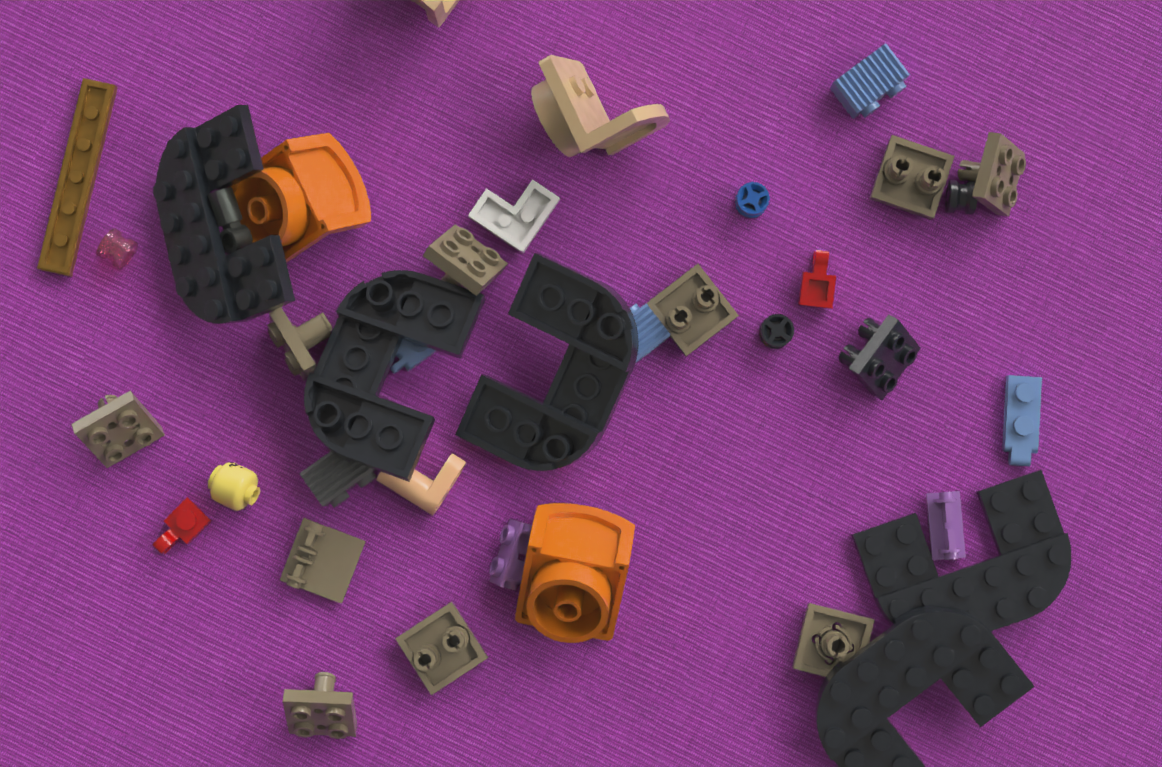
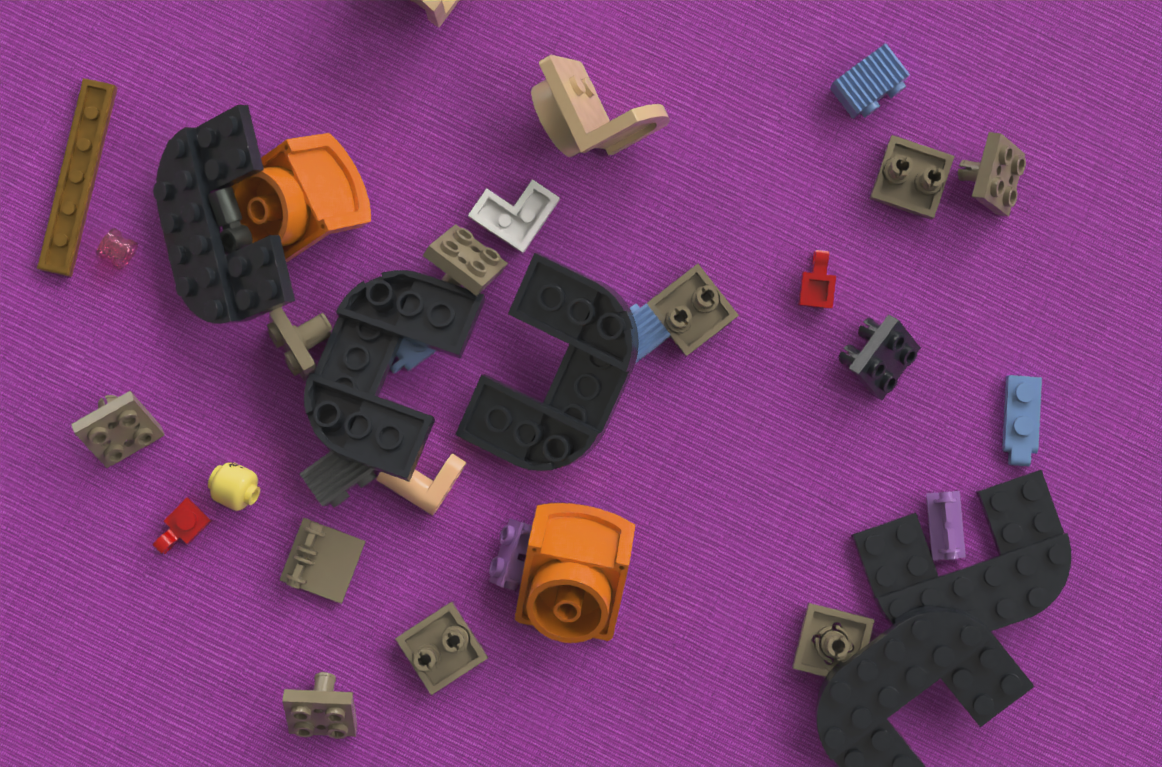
blue wheel [735,182,770,219] -> none
black wheel [759,314,794,349] -> none
black wheel [945,180,977,215] -> none

